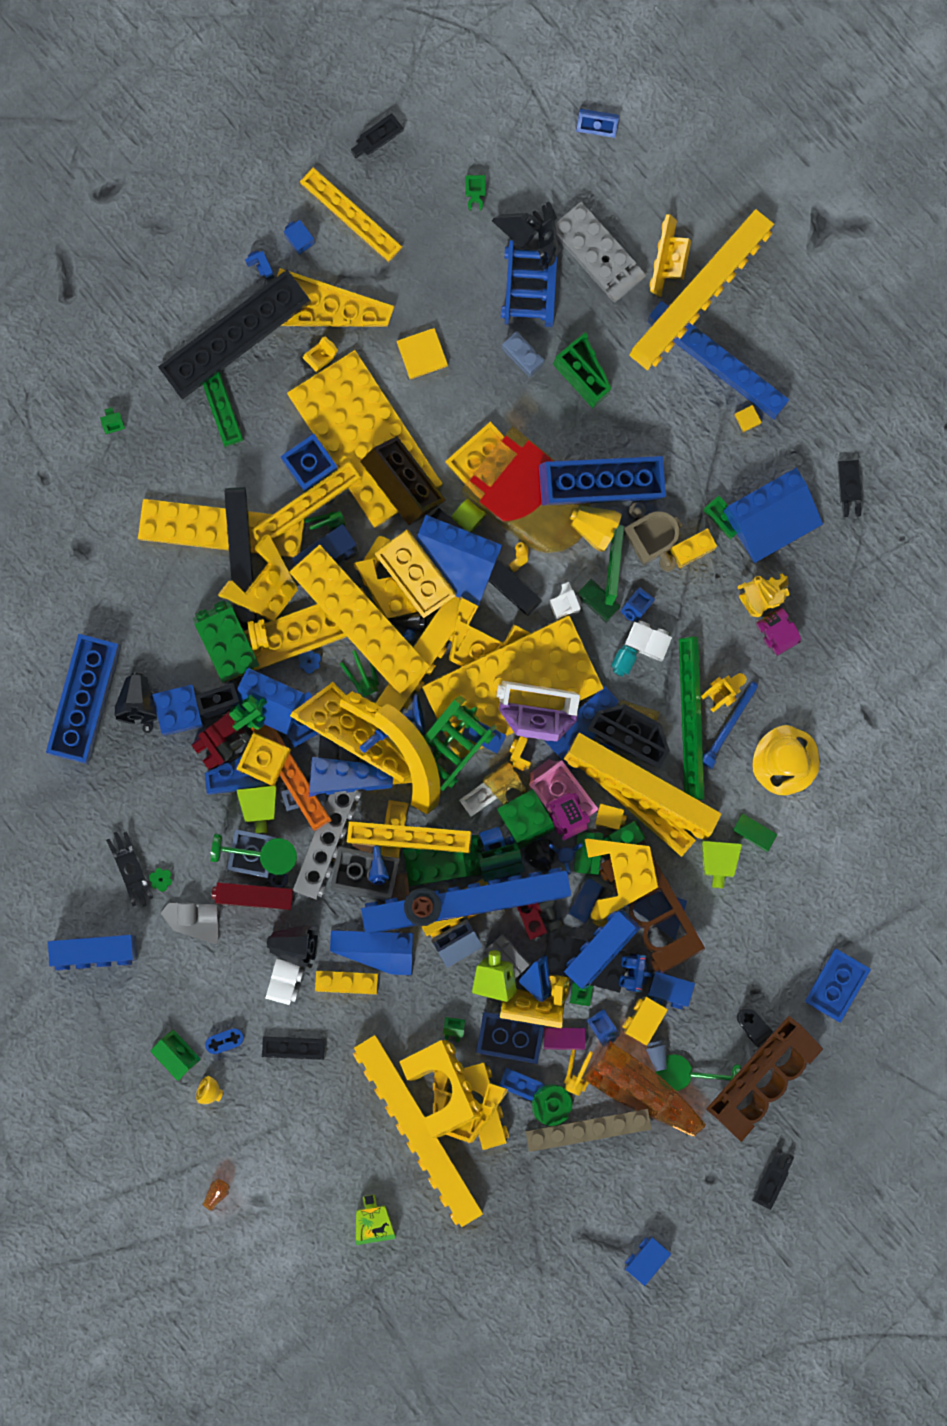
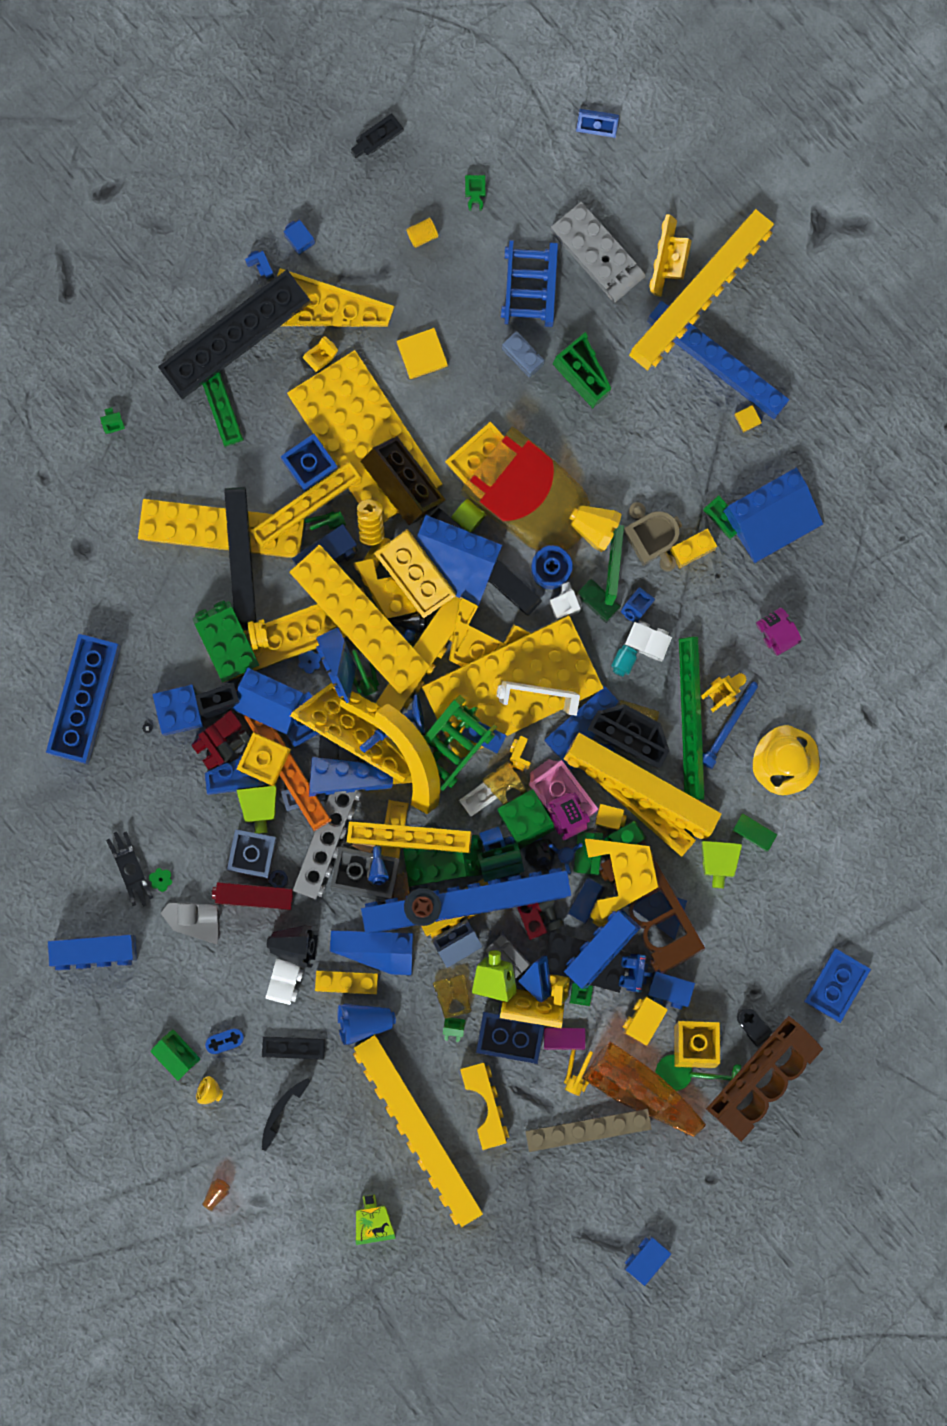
black cone [114,673,157,724] -> none
green piece [210,834,297,875] -> none
yellow wing [218,535,298,621] -> none
green hips [229,695,267,731] -> none
yellow tile [300,167,402,262] -> none
yellow arch [399,1040,481,1138] -> none
yellow wing [433,1070,508,1143] -> none
black slope [492,213,542,248] -> none
medium lavender wing [499,702,578,741] -> none
blue plate [499,1068,544,1101] -> none
yellow arm [508,542,529,572] -> none
black piece [532,201,561,267] -> none
green tile [532,1084,573,1126] -> none
blue brick [539,456,666,506] -> none
blue bracket [586,1009,620,1046] -> none
sand blue cone [646,1040,667,1071] -> none
yellow helmet [737,574,789,617] -> none
black hinge [752,1149,794,1210] -> none
black hinge [837,460,862,517] -> none
none -> black slope [262,1078,311,1151]
none -> blue slope [316,628,356,703]
none -> blue cone [337,1004,396,1045]
none -> yellow piece [357,500,385,546]
none -> yellow piece [406,218,439,248]
none -> clear yellow piece [433,974,471,1018]
none -> blue brick [531,546,573,590]
none -> yellow brick [674,1021,720,1068]

